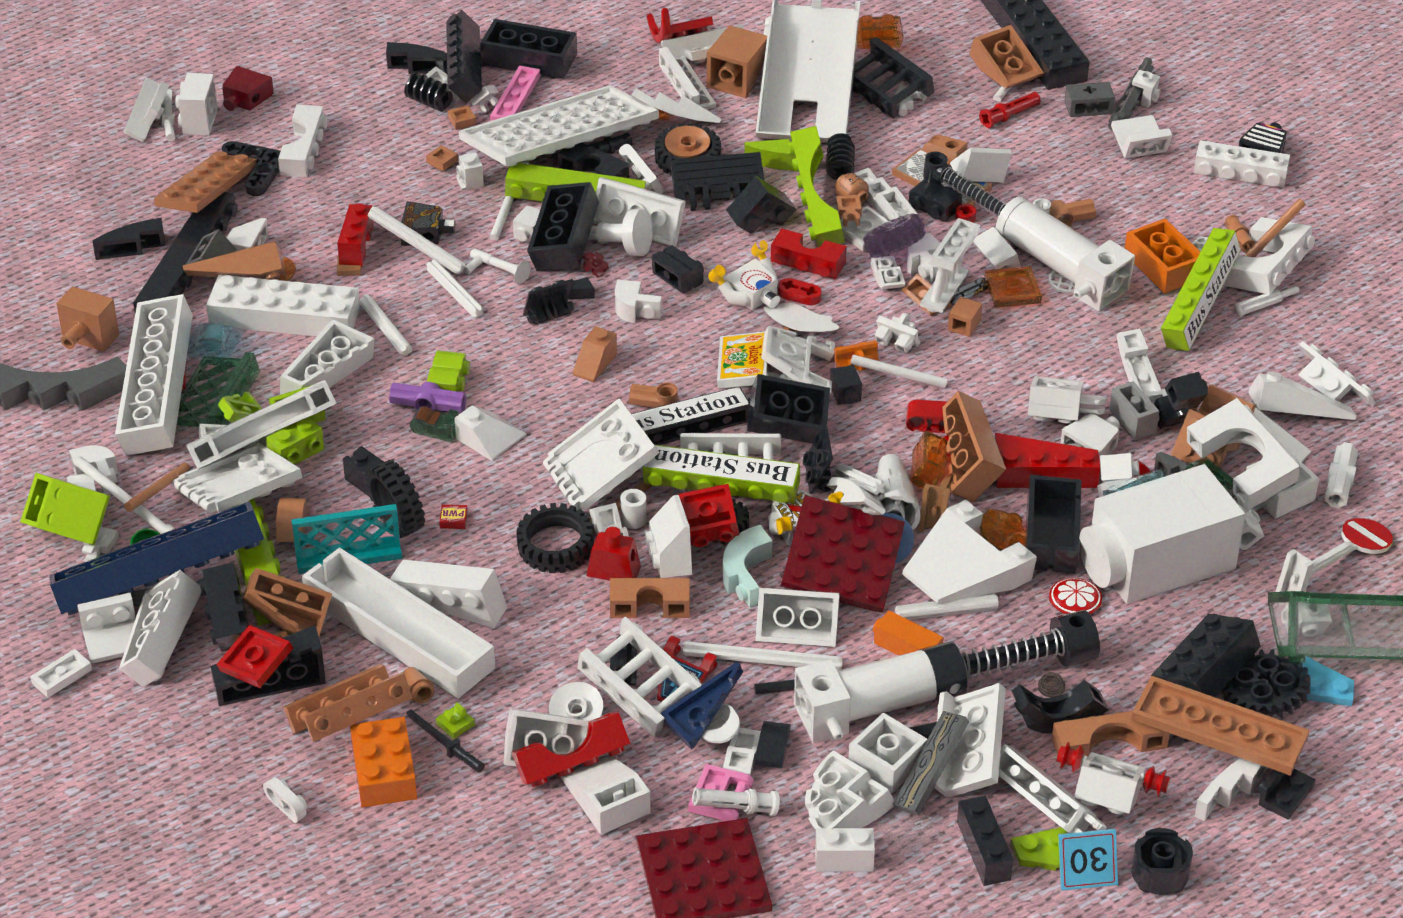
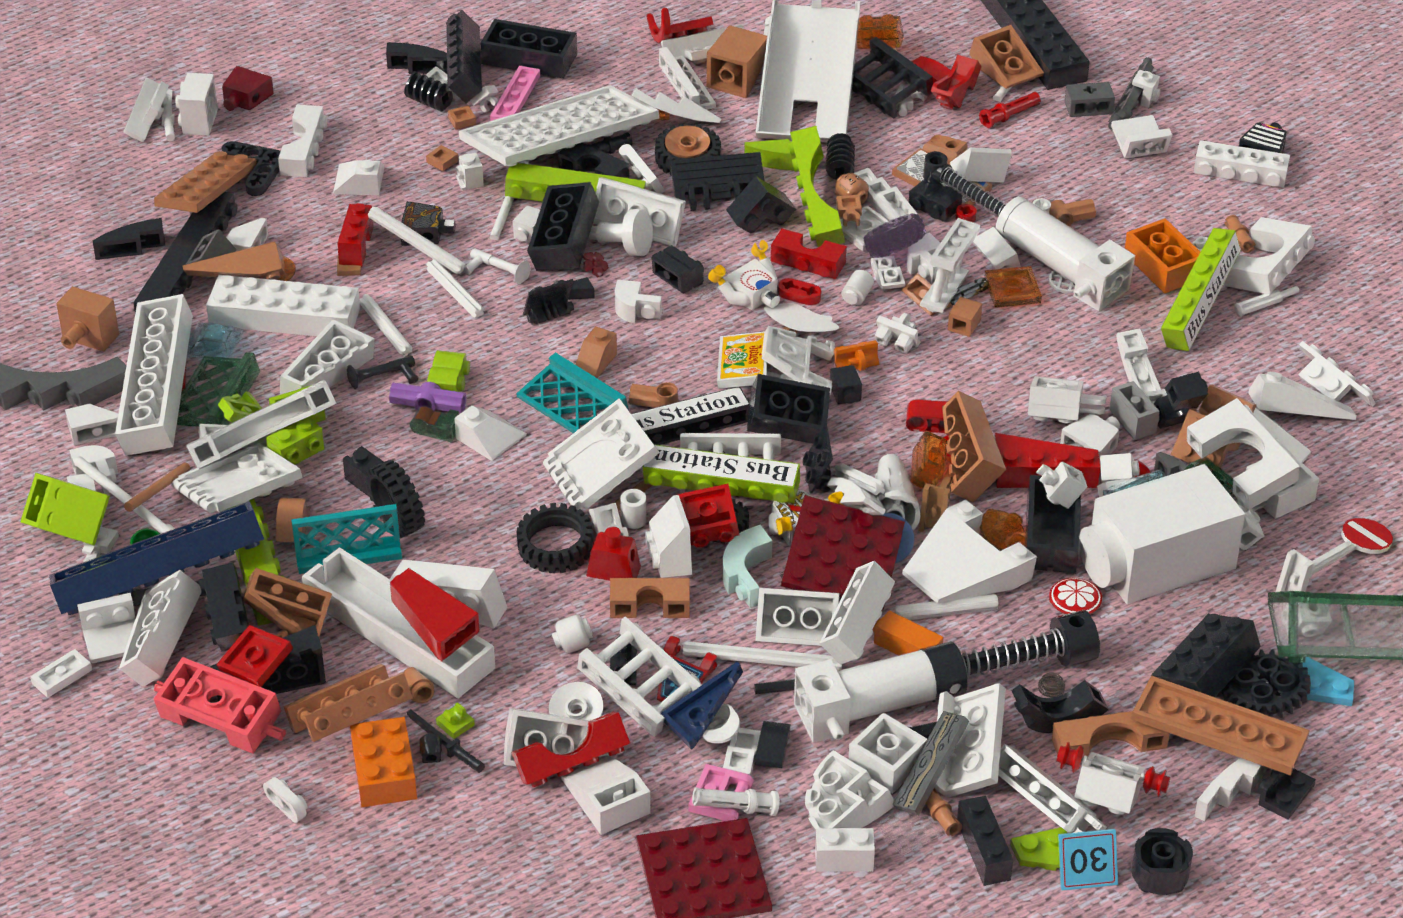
tile [439,504,468,529] -> none
white bar [851,355,947,388] -> none
nougat bar [1244,198,1306,257] -> none
white piece [1325,442,1358,508] -> none
none -> white slope [65,404,119,446]
none -> coral brick [154,657,286,754]
none -> white slope [333,160,385,195]
none -> black piece [347,356,419,390]
none -> red slope [390,568,480,661]
none -> black hose [419,734,442,763]
none -> teal fence [516,352,629,434]
none -> white head [552,614,593,653]
none -> white brick [819,561,895,665]
none -> white brick [841,270,874,305]
none -> red slope [911,56,951,84]
none -> nougat pin [925,788,962,836]
none -> red arch [931,55,982,110]
none -> white brick [1036,462,1088,509]

